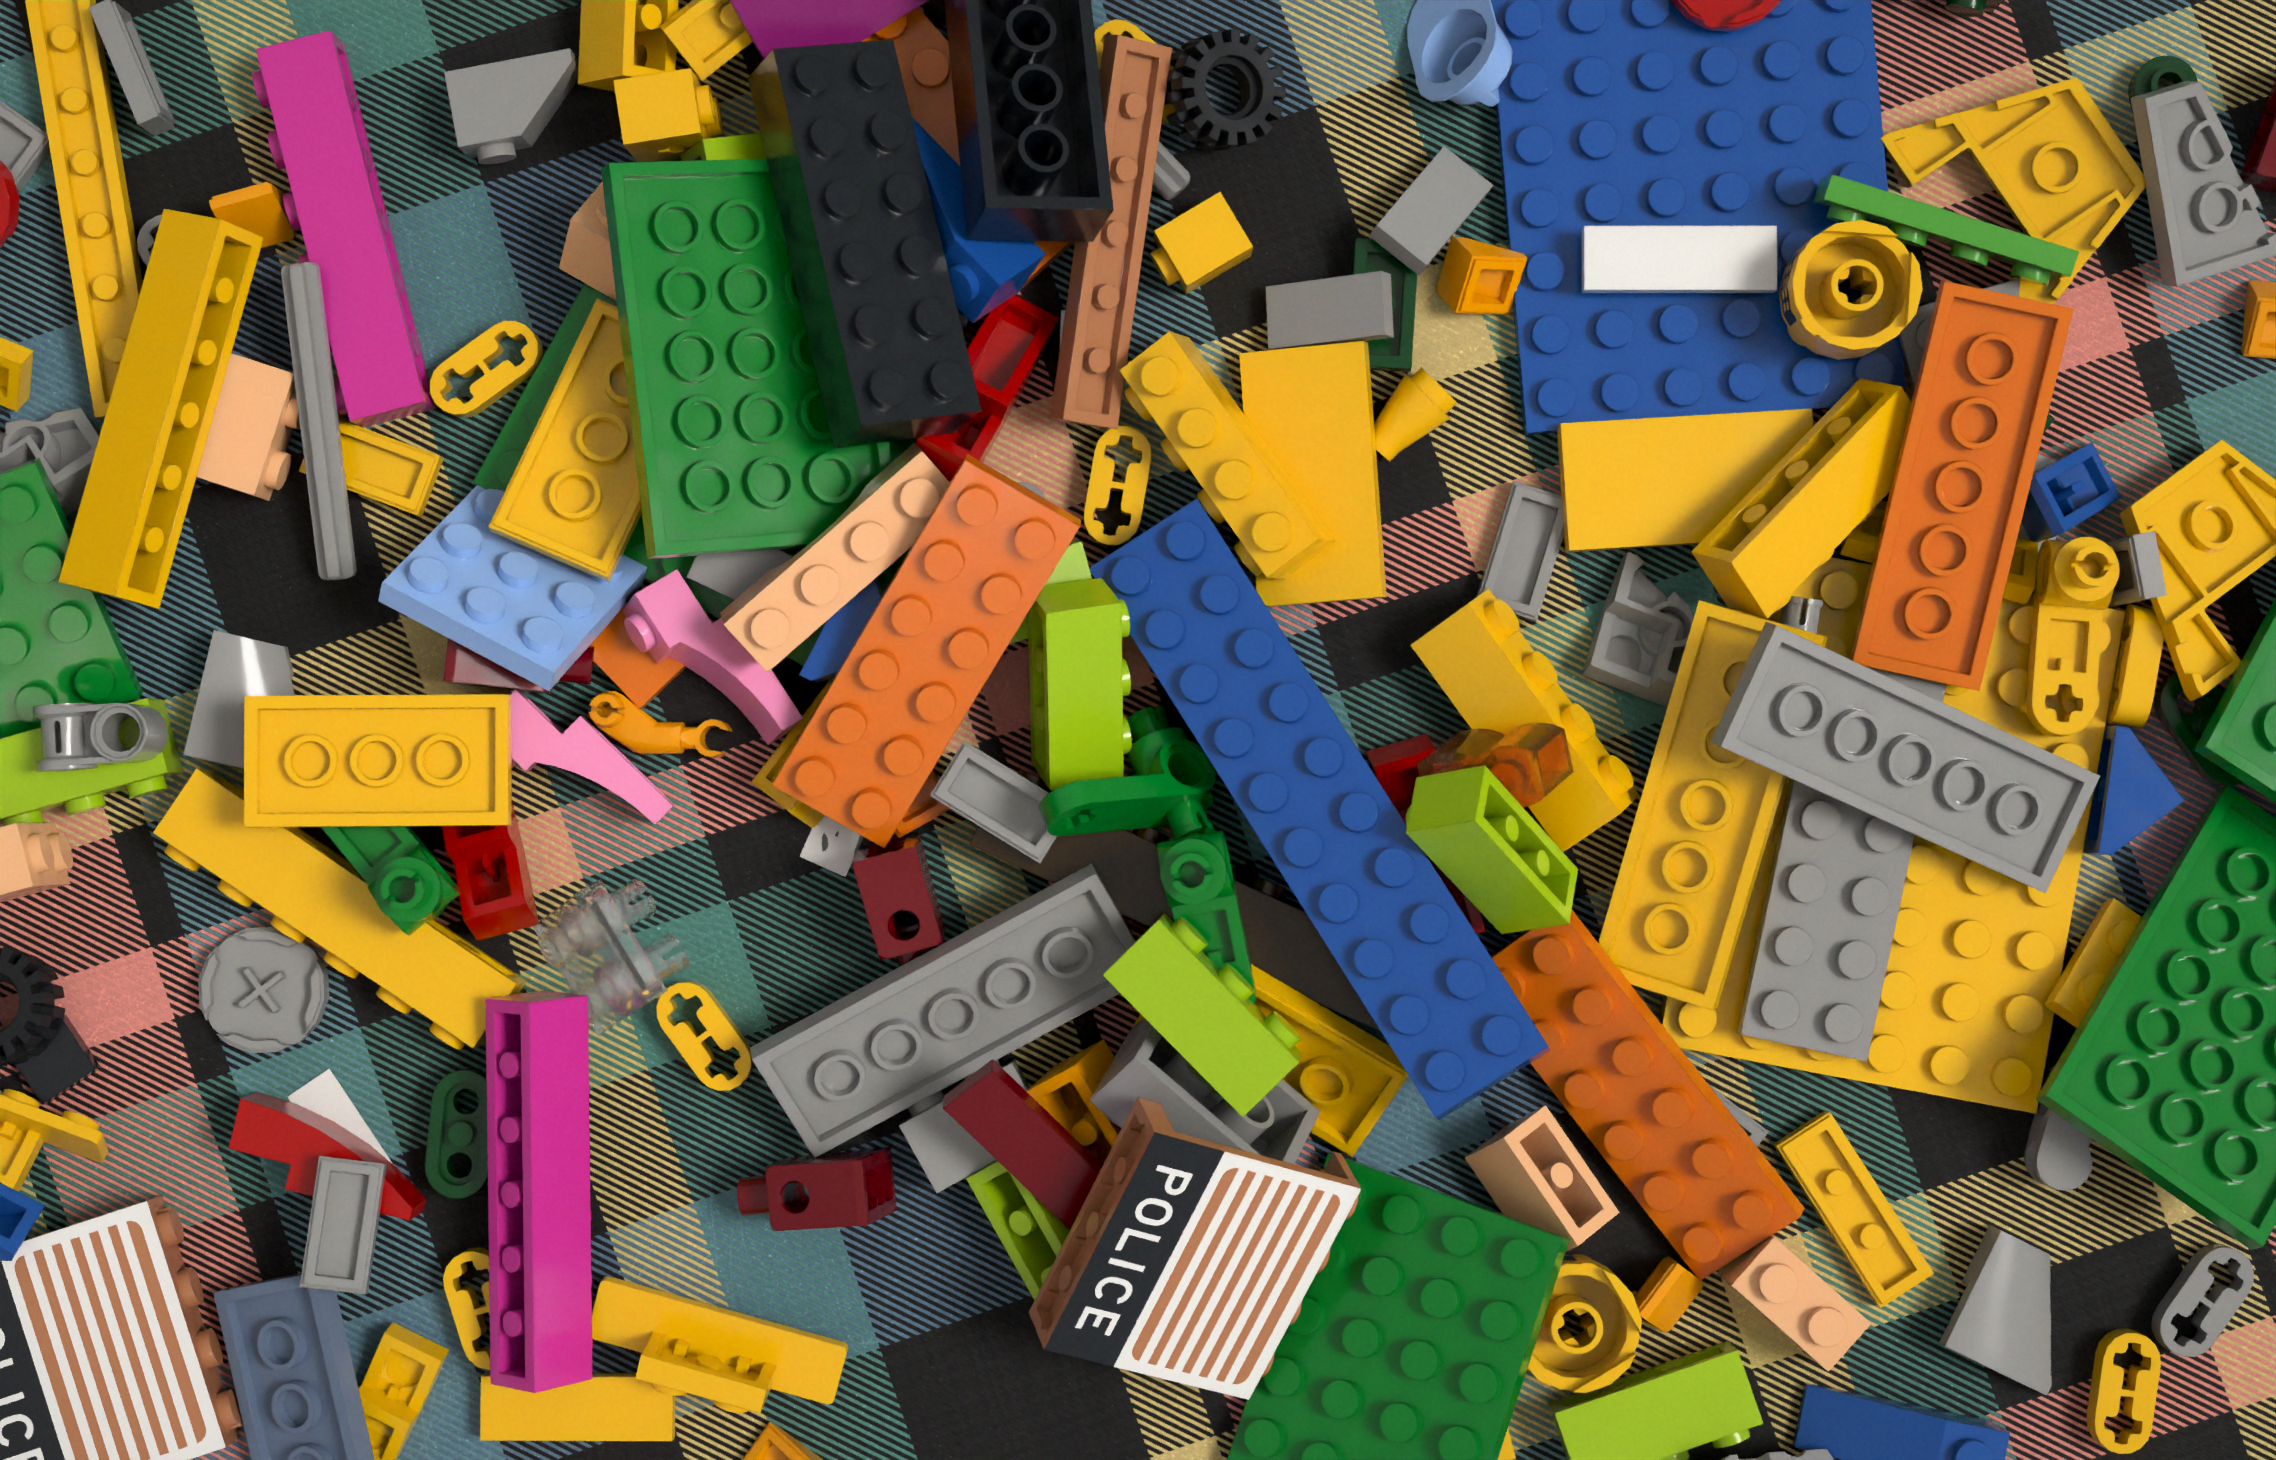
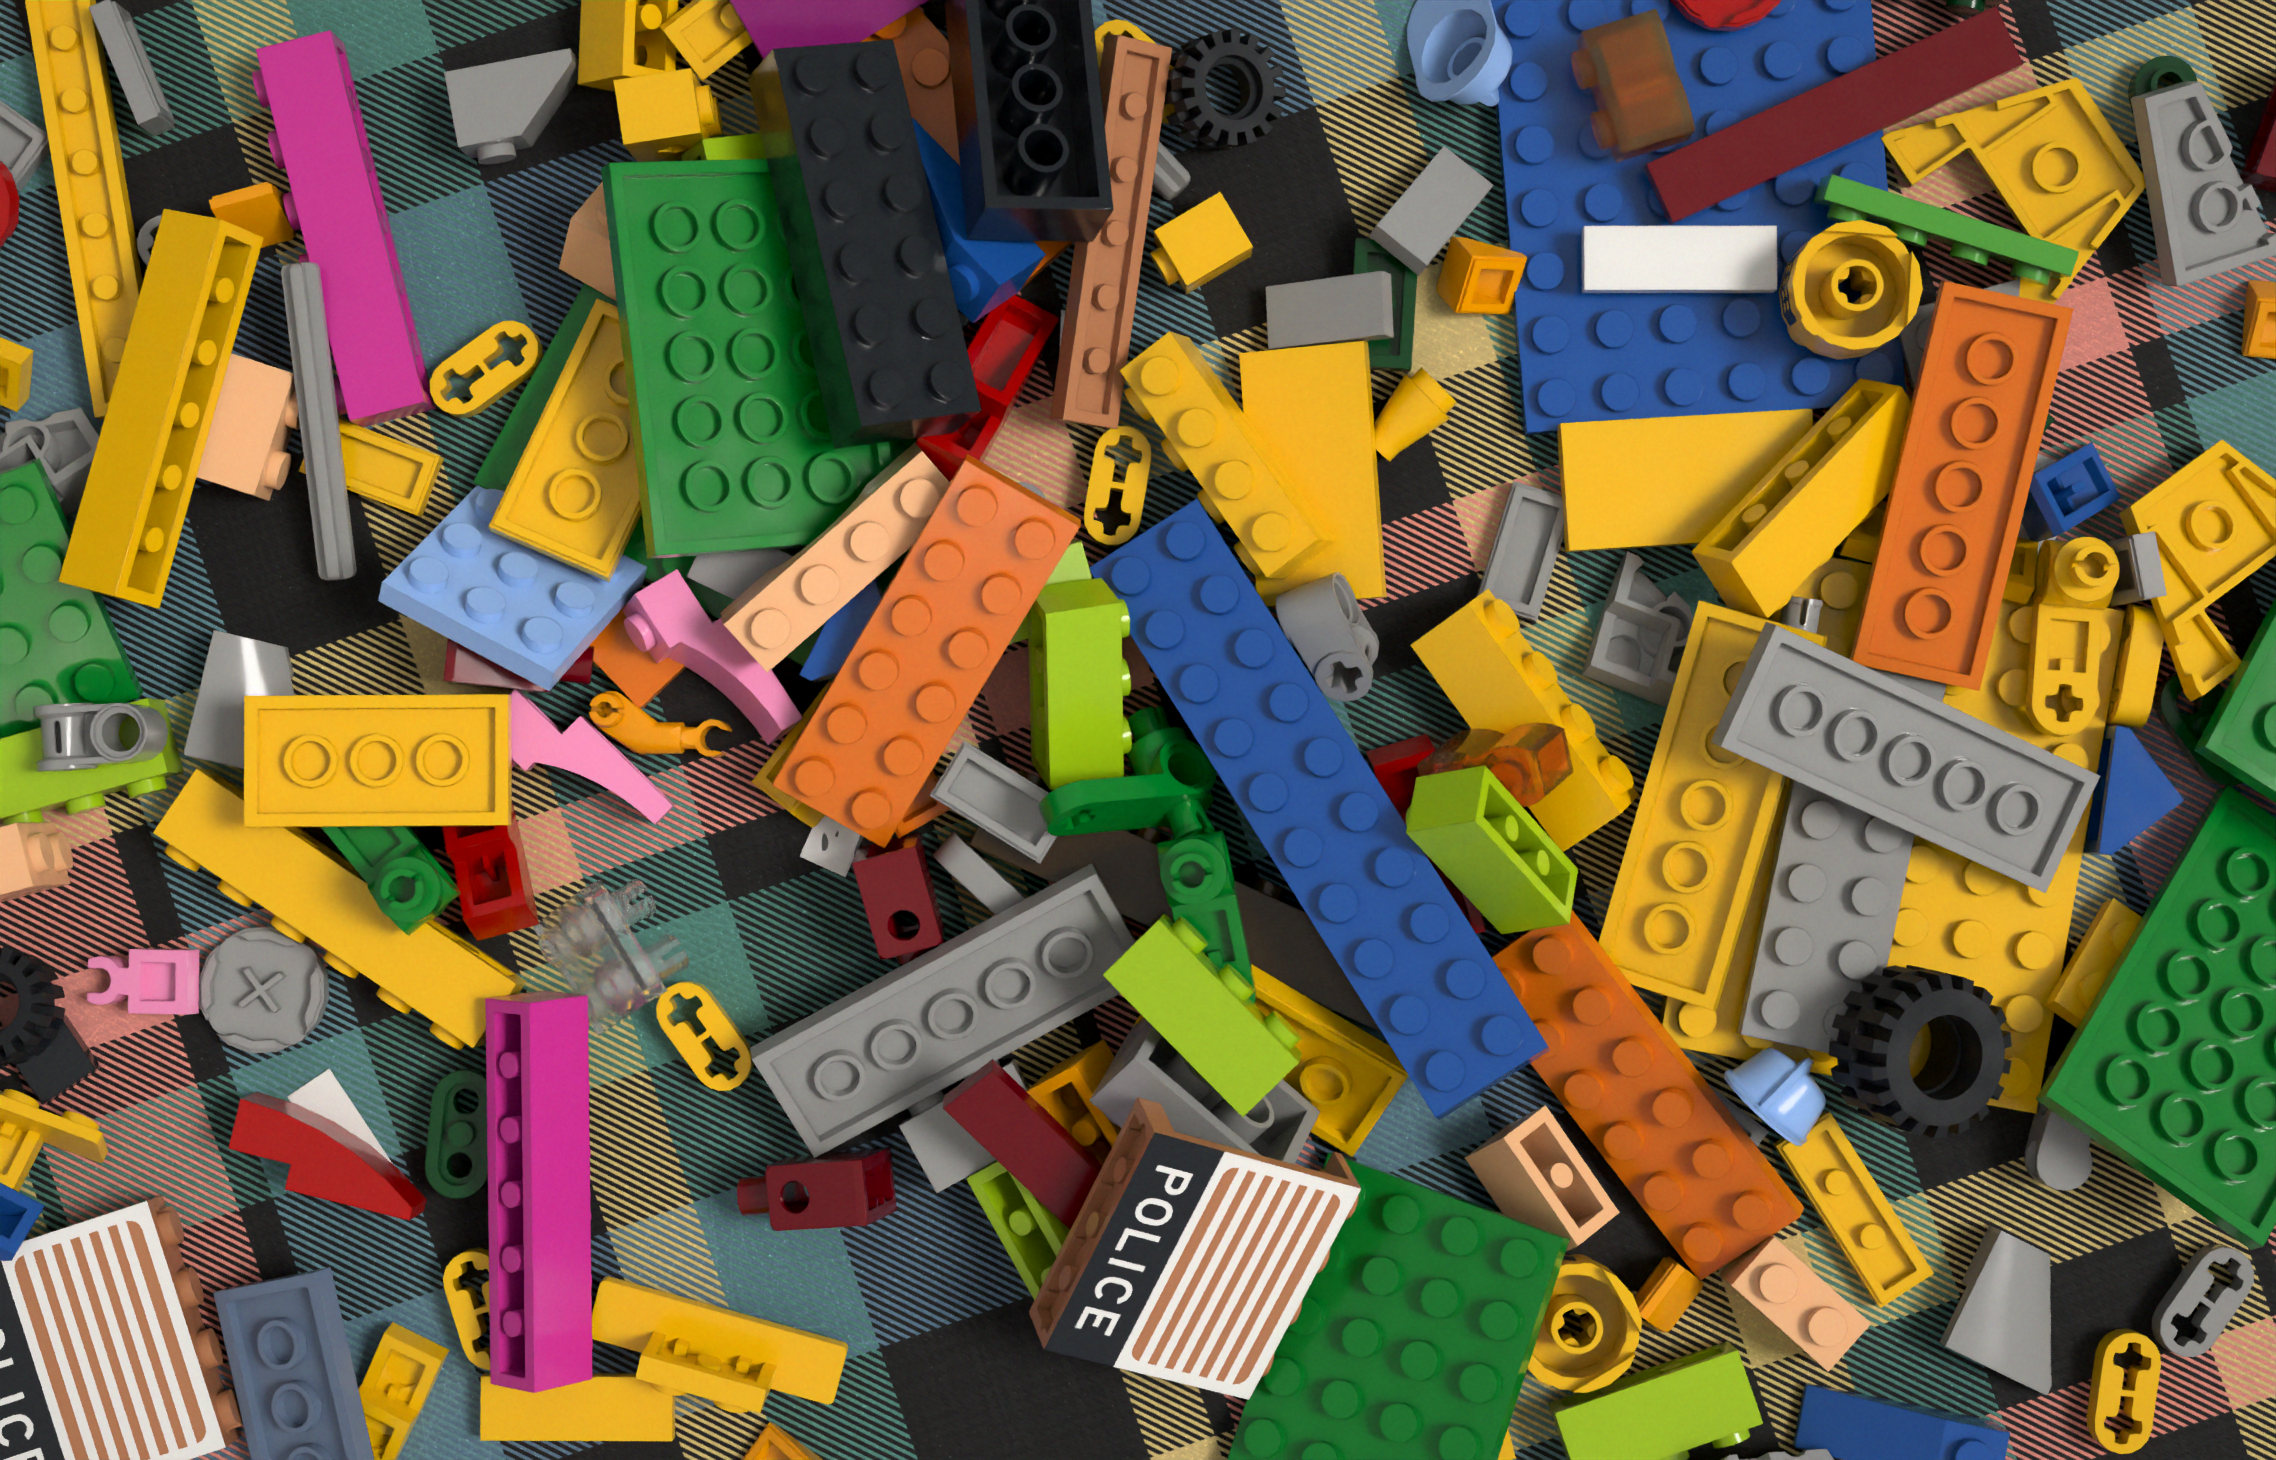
light grey tile [300,1156,387,1294] -> none
none -> bright pink plate [87,948,200,1015]
none -> light grey beam [932,831,1027,915]
none -> light grey piece [1276,572,1379,702]
none -> clear orange brick [1571,8,1695,163]
none -> dark red tile [1644,6,2023,226]
none -> light blue piece [1724,1048,1826,1146]
none -> black tyre [1829,965,2012,1138]

